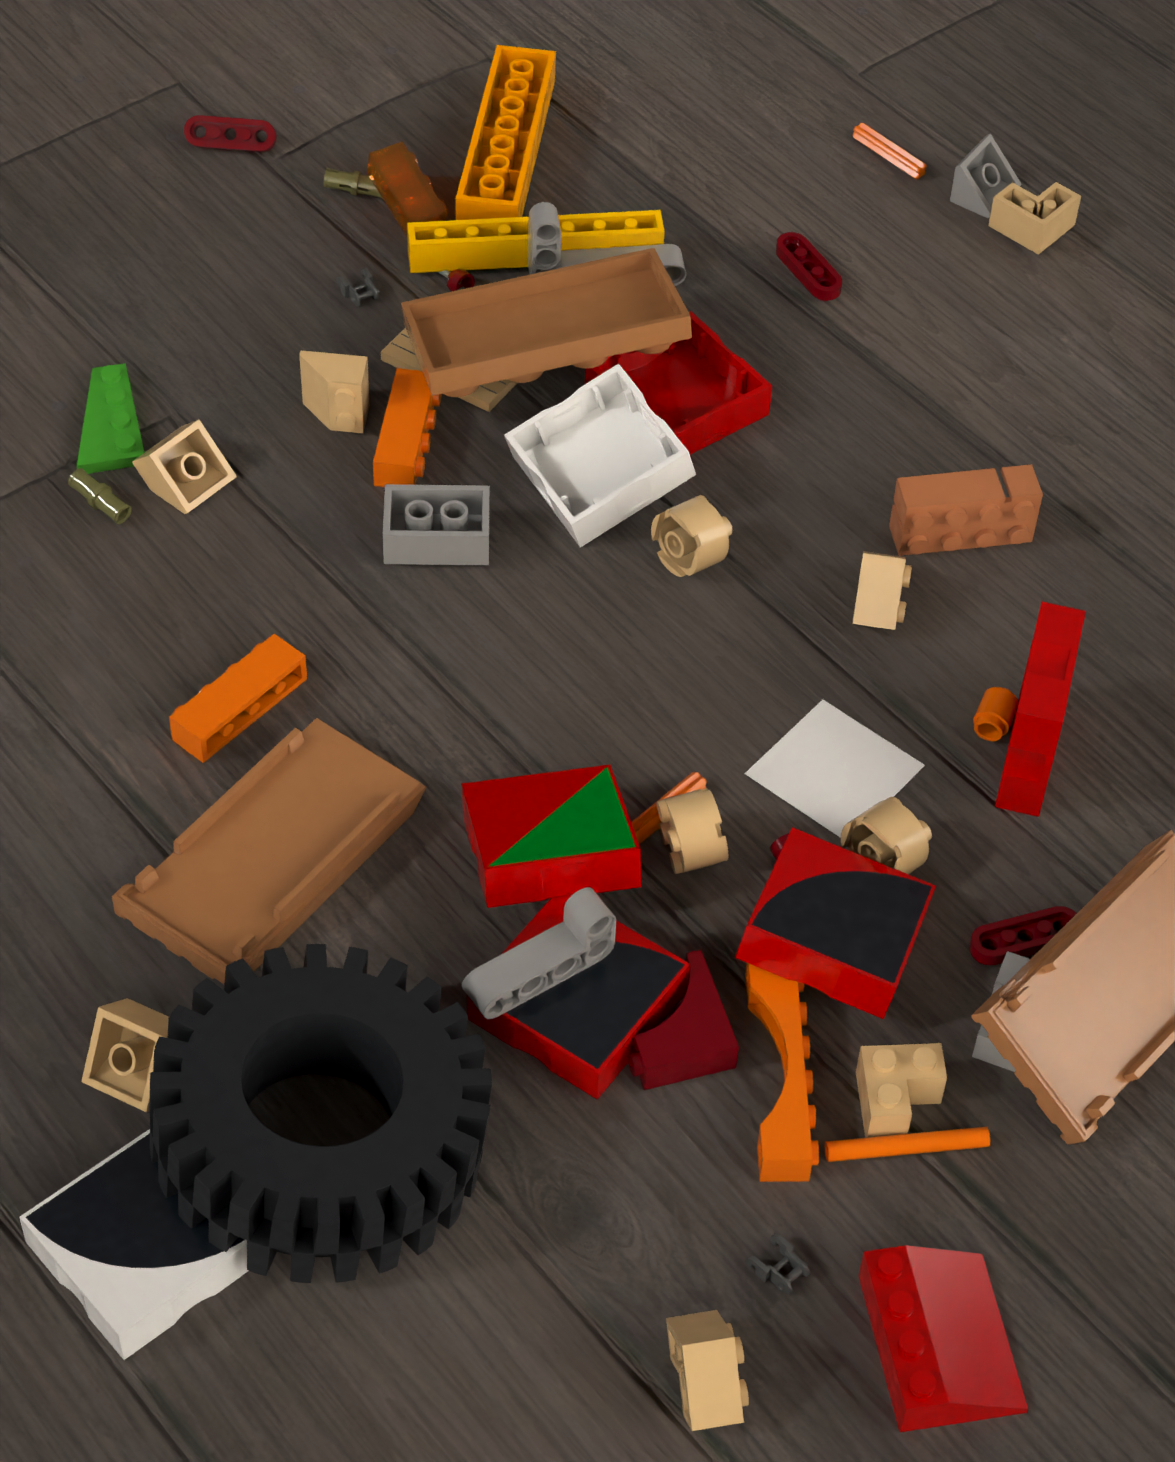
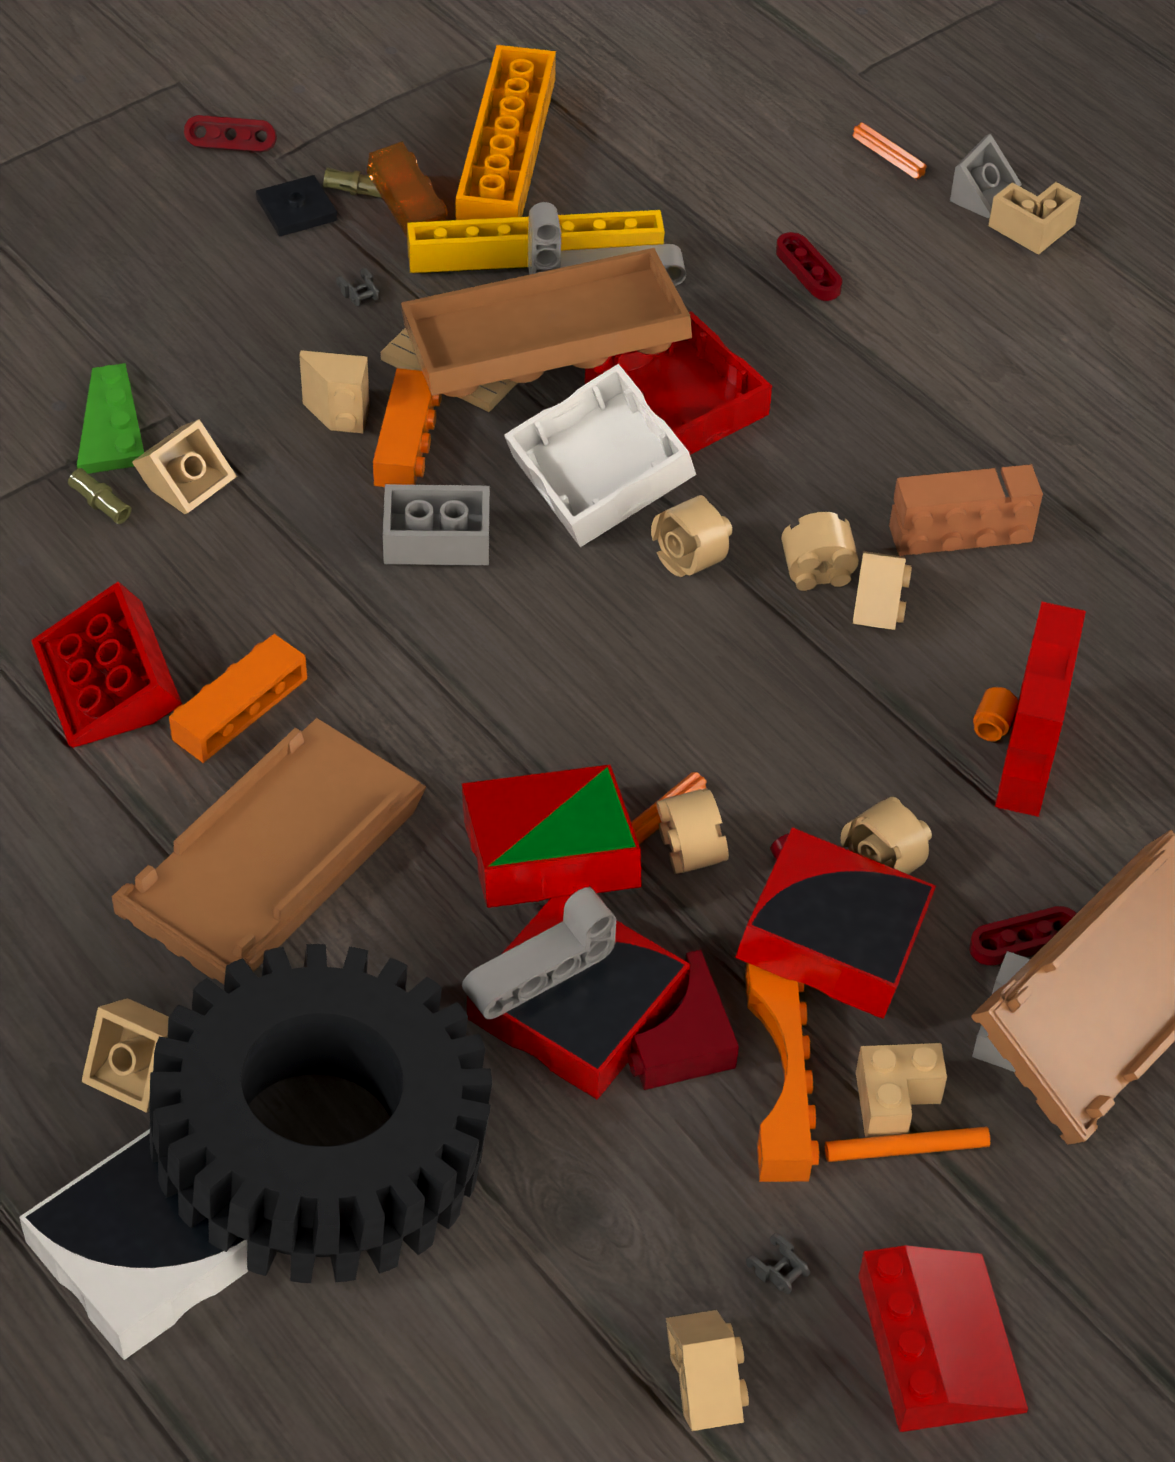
dark red hinge [438,269,475,292] -> none
white sticker [744,700,925,838] -> none
none -> red slope [31,581,182,748]
none -> black plate [256,175,338,237]
none -> tan brick [781,512,859,591]

